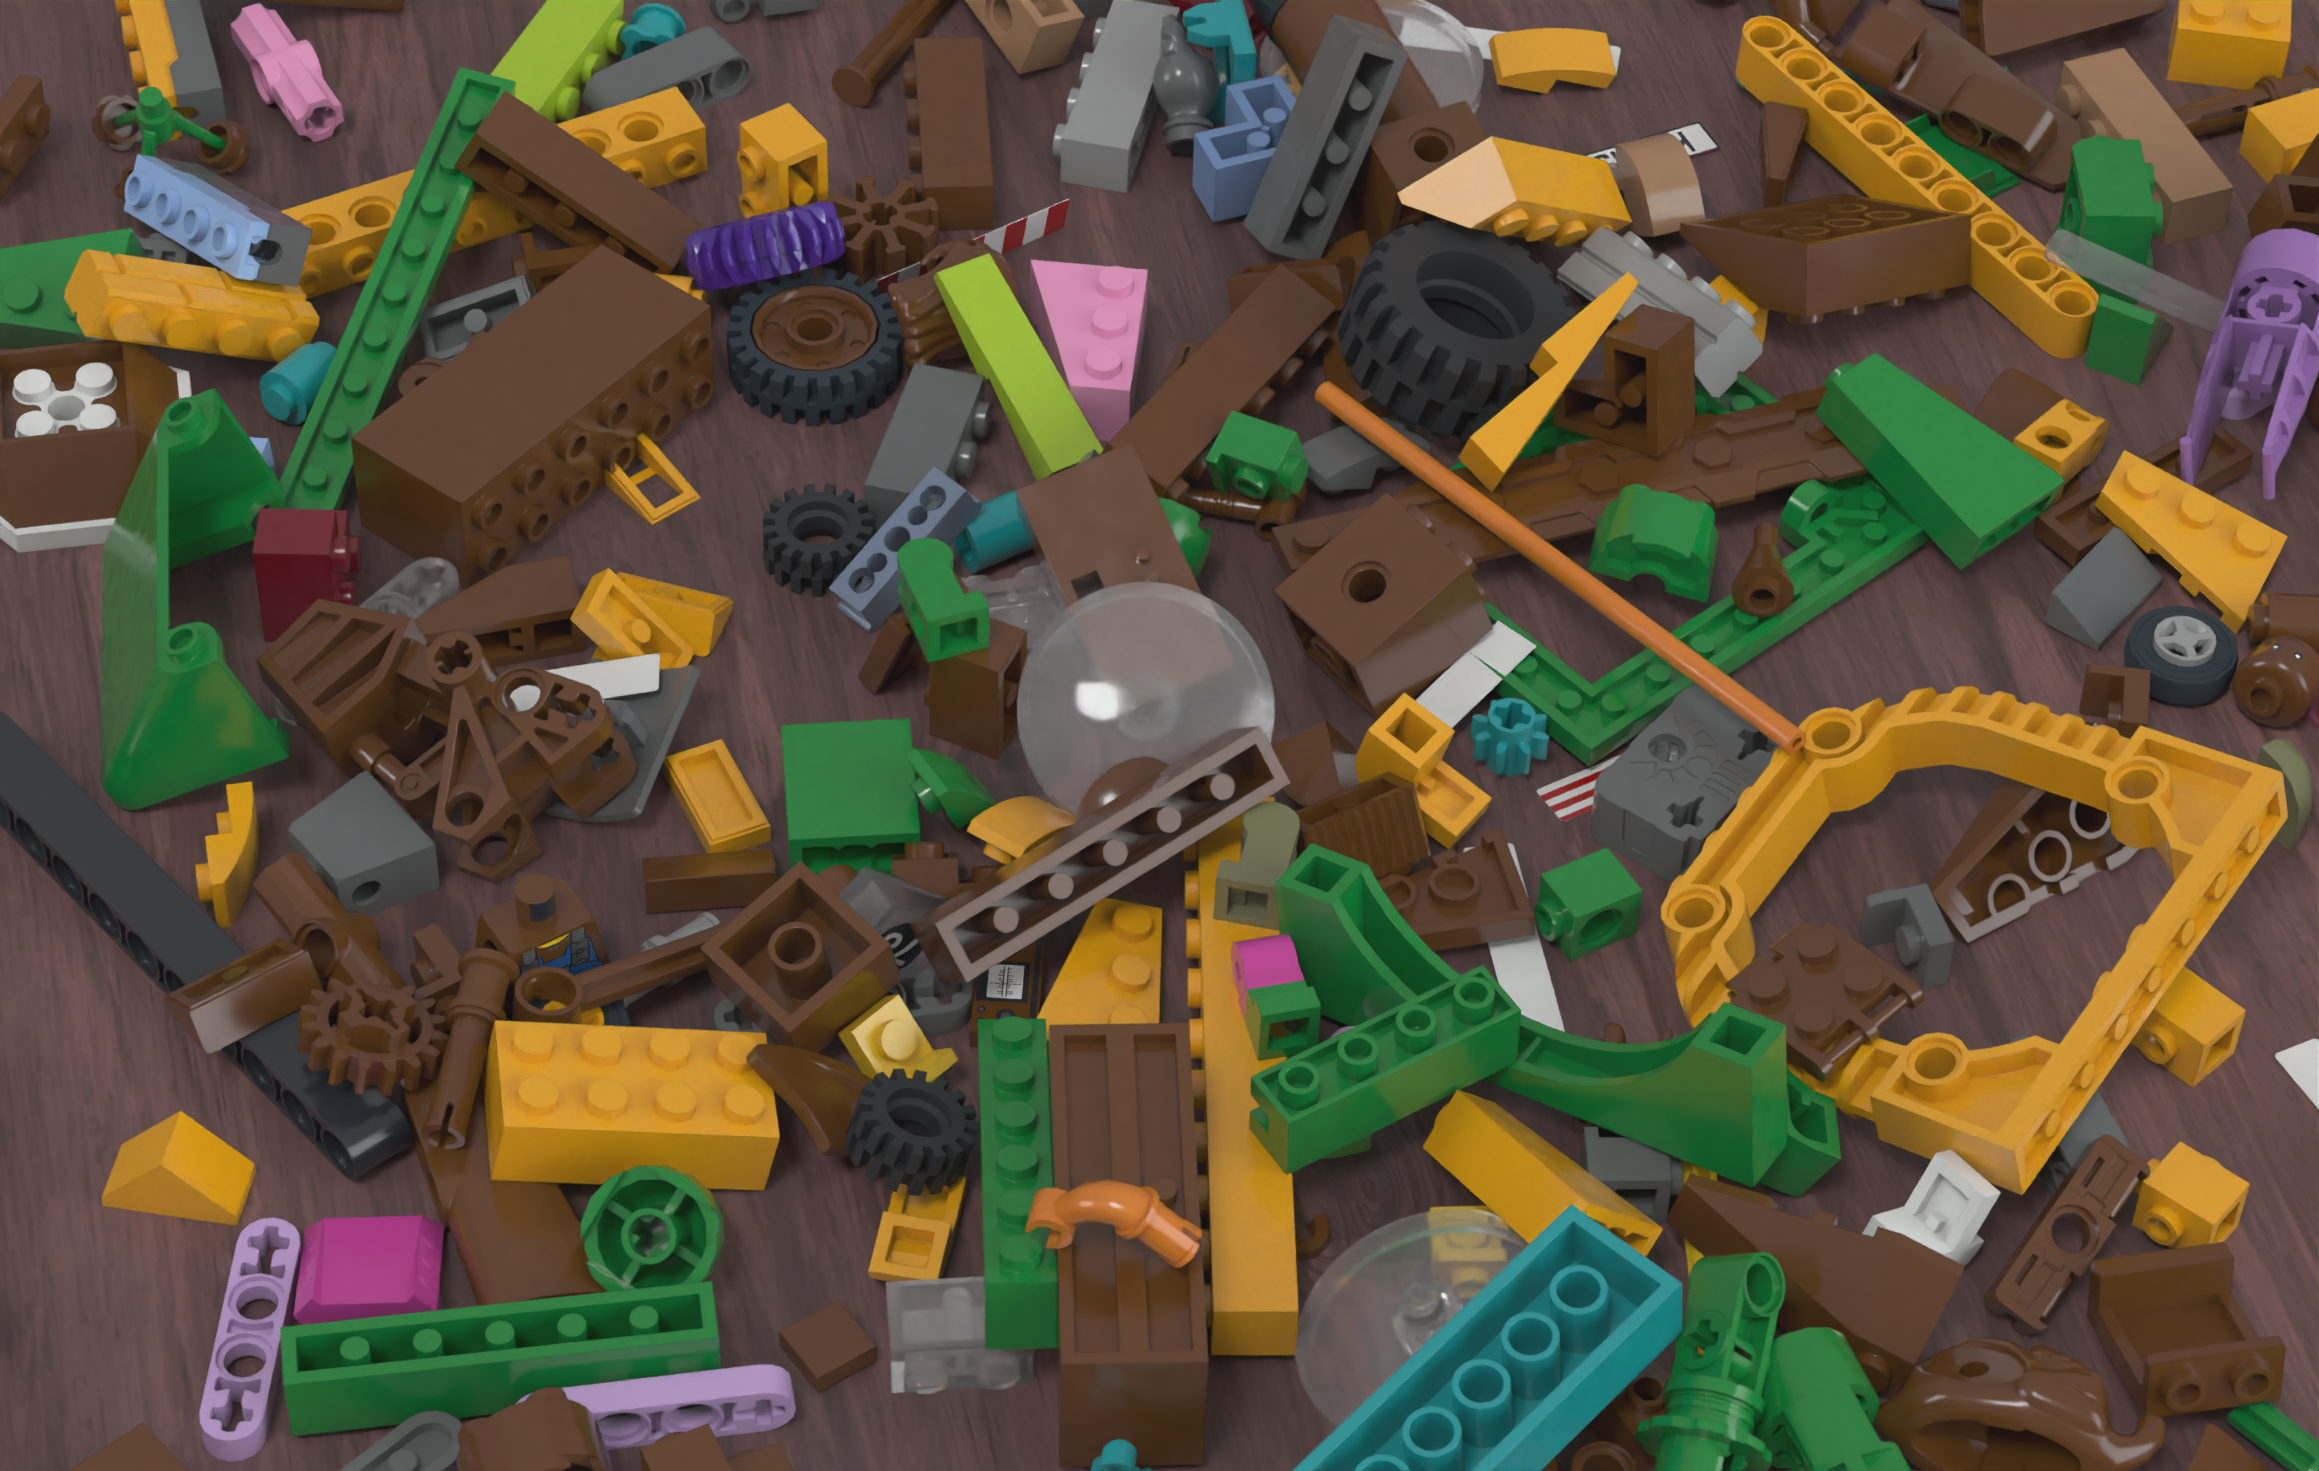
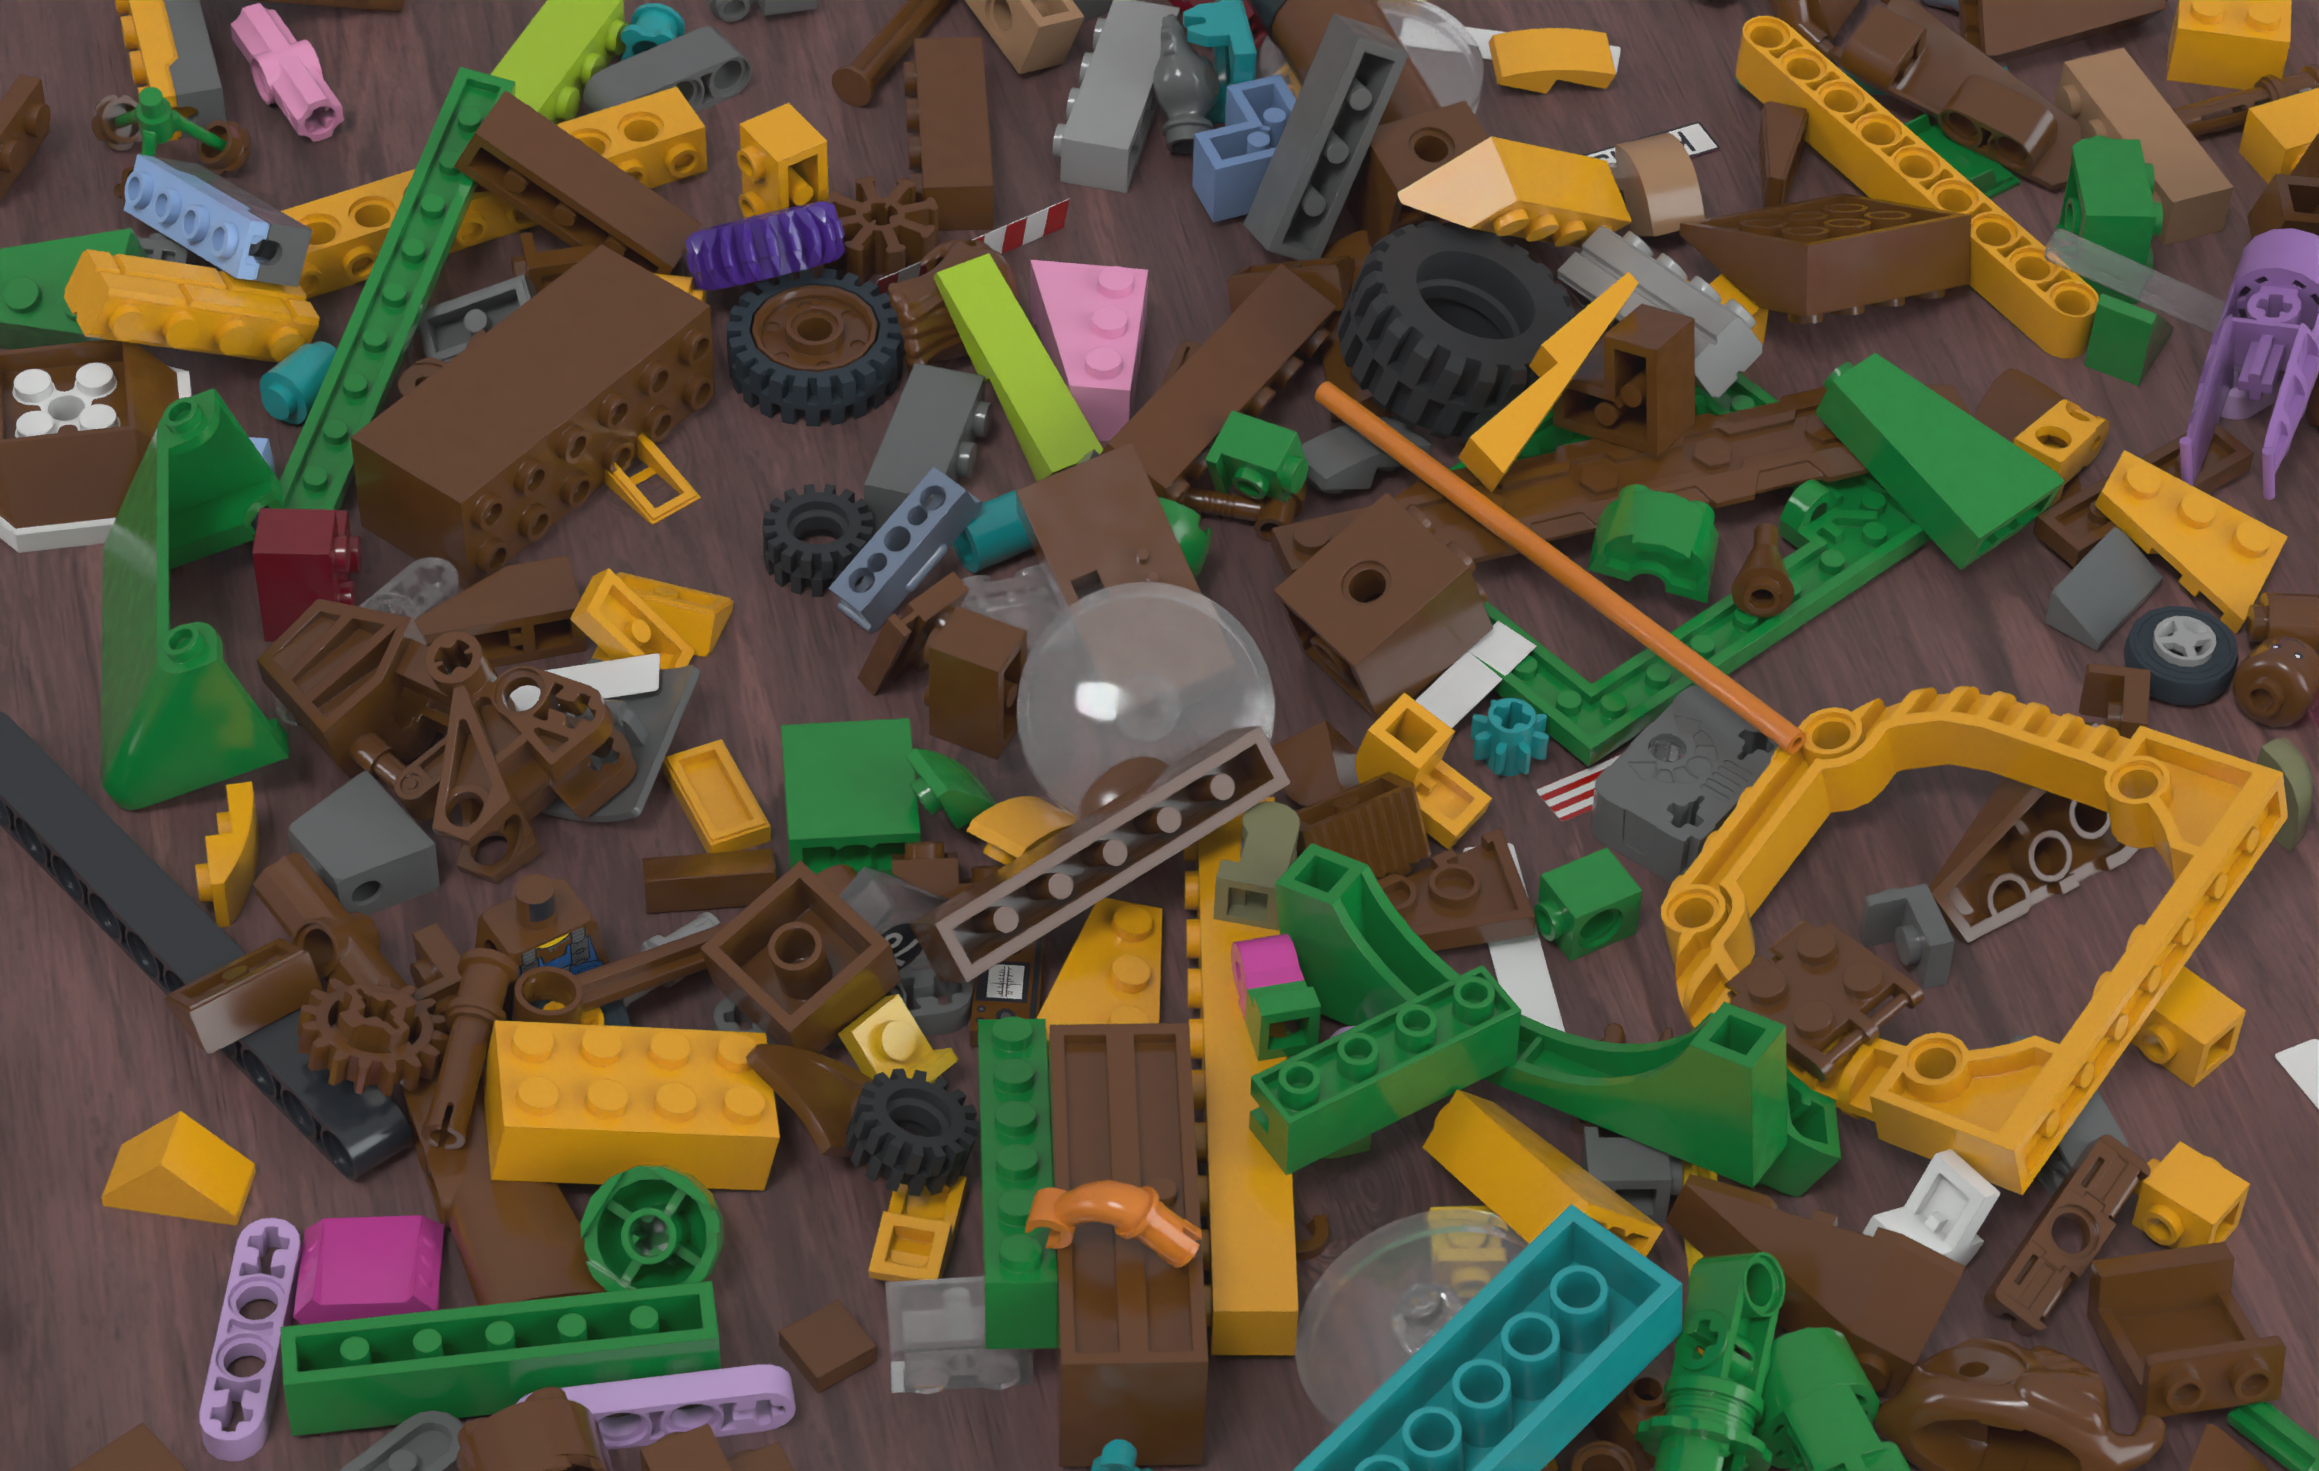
green leg [897,537,989,663] -> none

